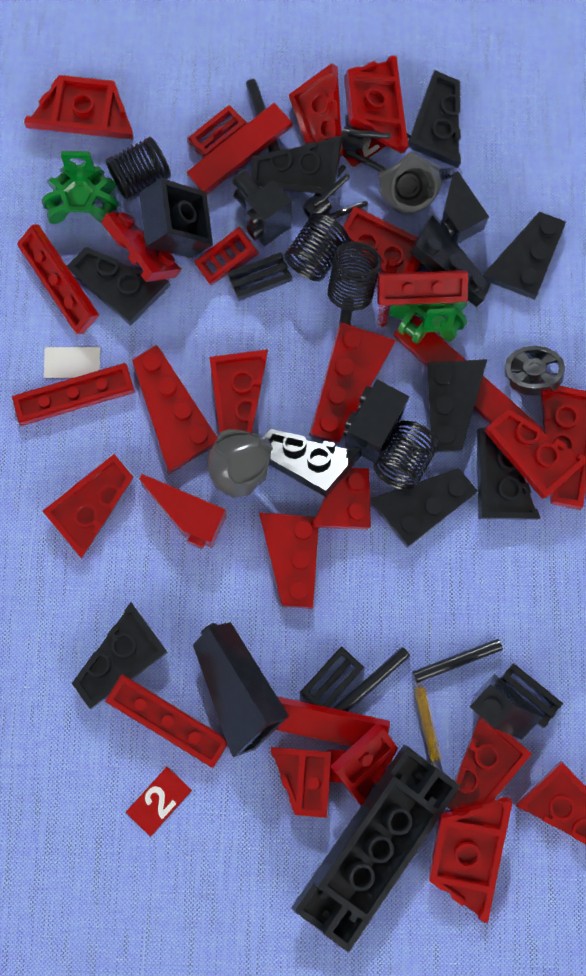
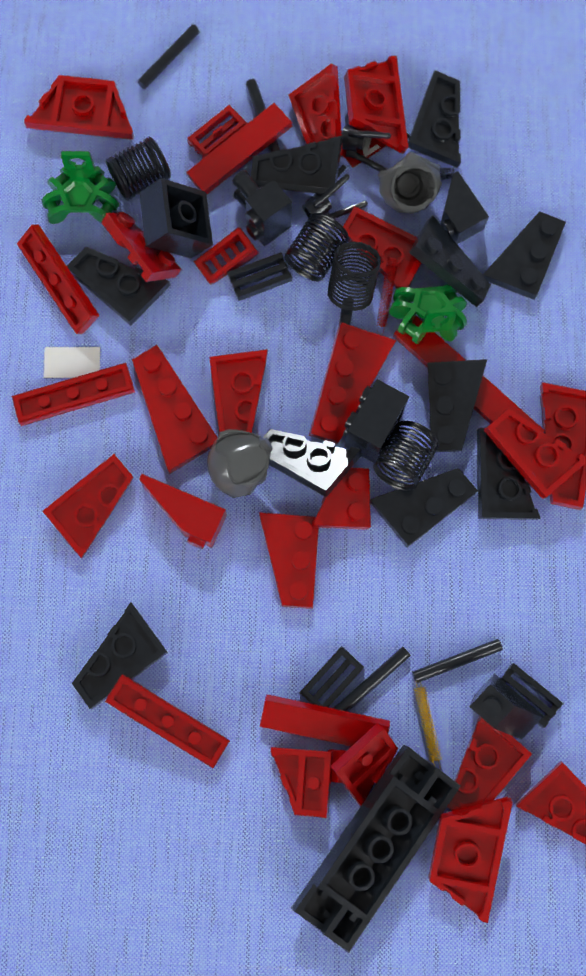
red sticker [125,767,192,837] -> none
black slope [193,622,289,758] -> none
red plate [377,270,468,306] -> none
black piece [504,346,565,396] -> none
none -> black bar [137,24,200,89]

